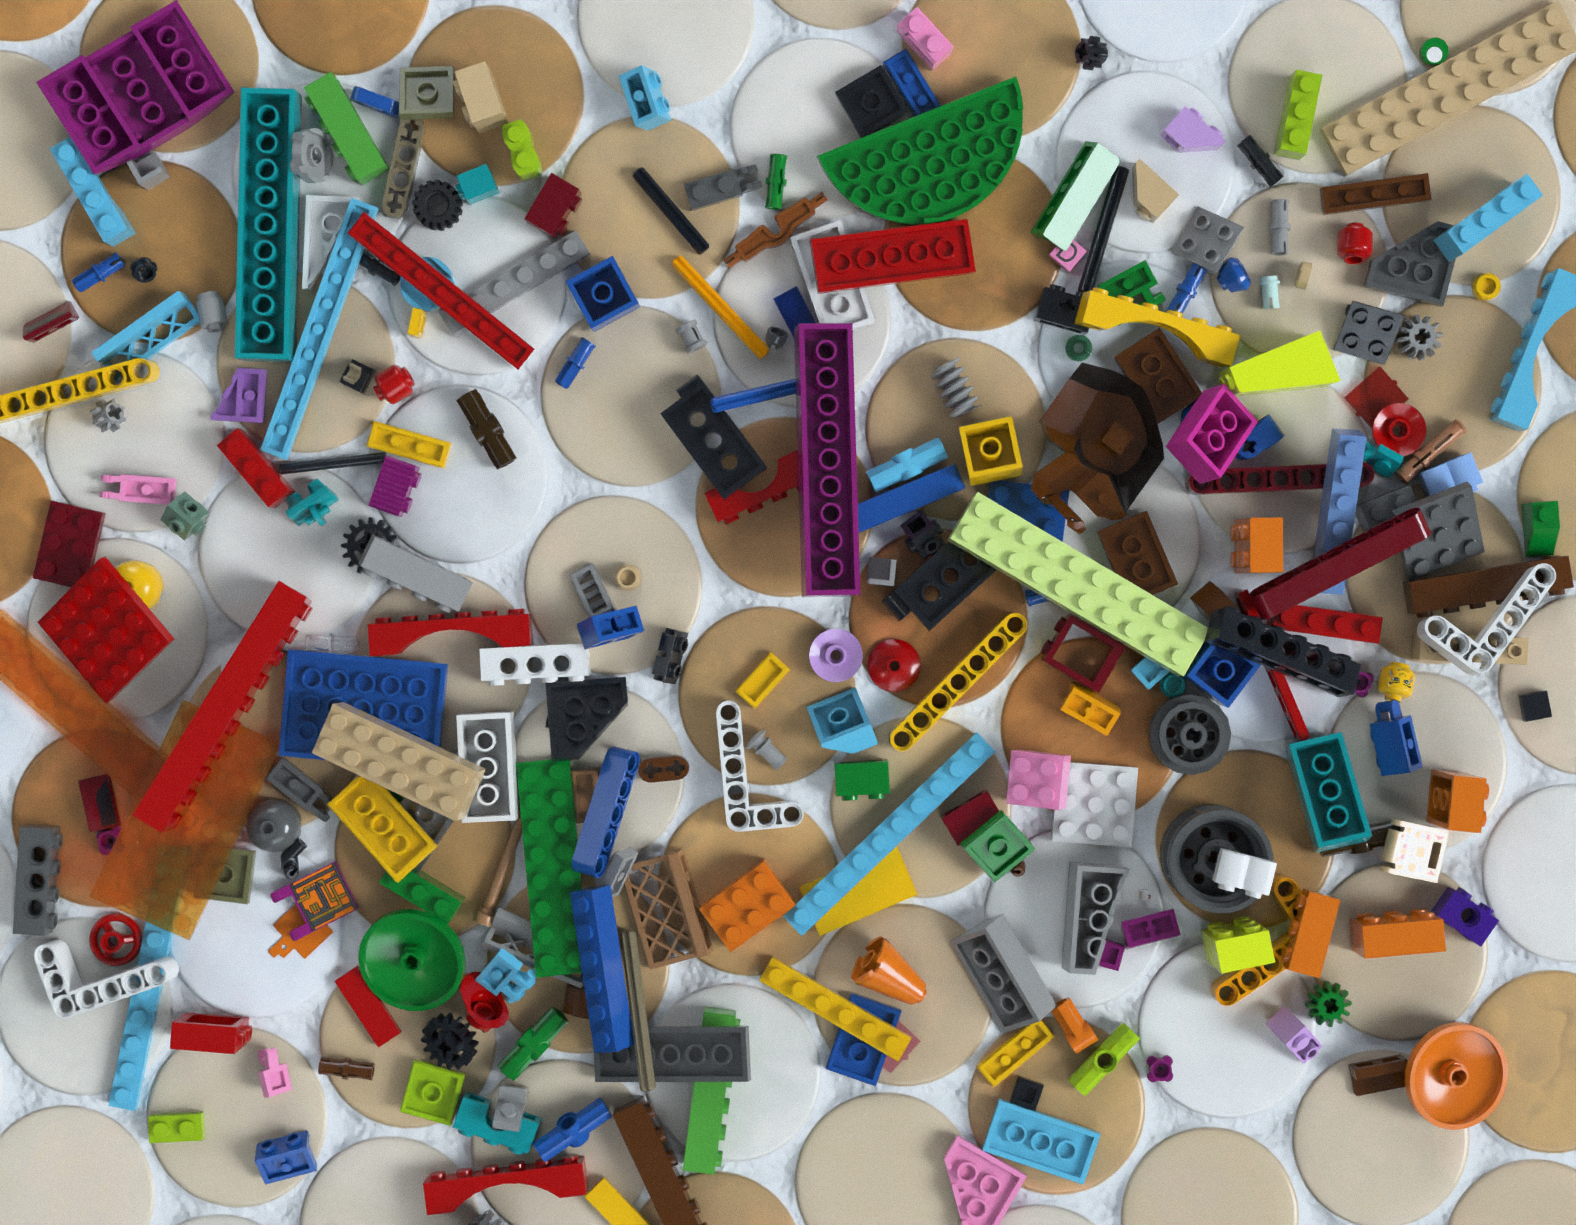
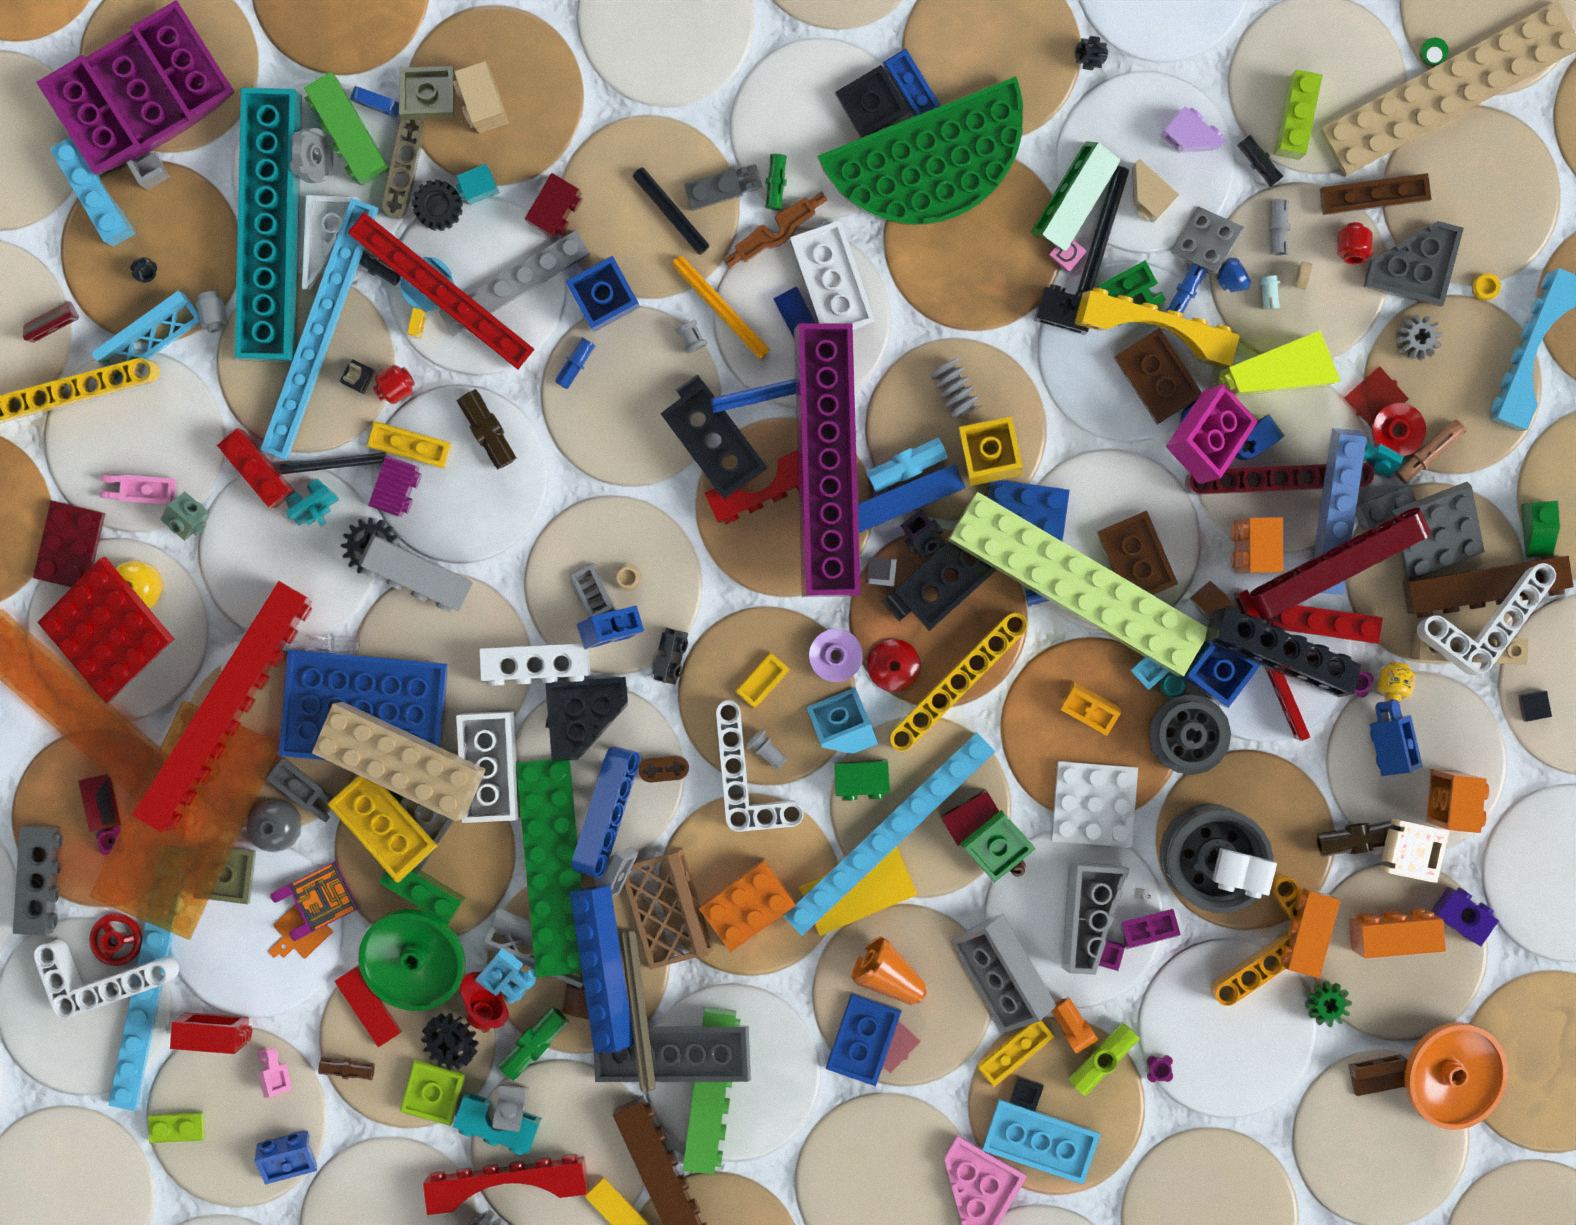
blue axle [72,252,126,292] -> none
light grey gear [90,399,126,432] -> none
medium lavender wing [211,368,267,423] -> none
black arm [281,838,307,879] -> none
red arch [367,609,533,656] -> none
medium nougat piece [472,810,522,927] -> none
lime brick [502,119,542,182] -> none
blue piece [533,1098,613,1162] -> none
medium nougat tile [571,768,599,824] -> none
medium azure brick [619,65,671,131] -> none
yellow plate [759,956,912,1062] -> none
dark grey hinge [765,327,788,349] -> none
red plate [809,219,976,294] -> none
bright pink brick [896,7,954,71] -> none
bright pink brick [1006,749,1071,810] -> none
reddish brown piece [1030,362,1164,534] -> none
dark red window [1040,614,1126,693] -> none
clear green plate [1065,335,1092,362] -> none
neon yellow brick [1201,916,1275,974] -> none
lavender slope [1266,1005,1322,1064] -> none
teal brick [1286,732,1372,853] -> none
black hinge [1334,300,1404,365] -> none
light blue brick [1417,453,1483,497] -> none
medium azure arch [1433,173,1543,262] -> none

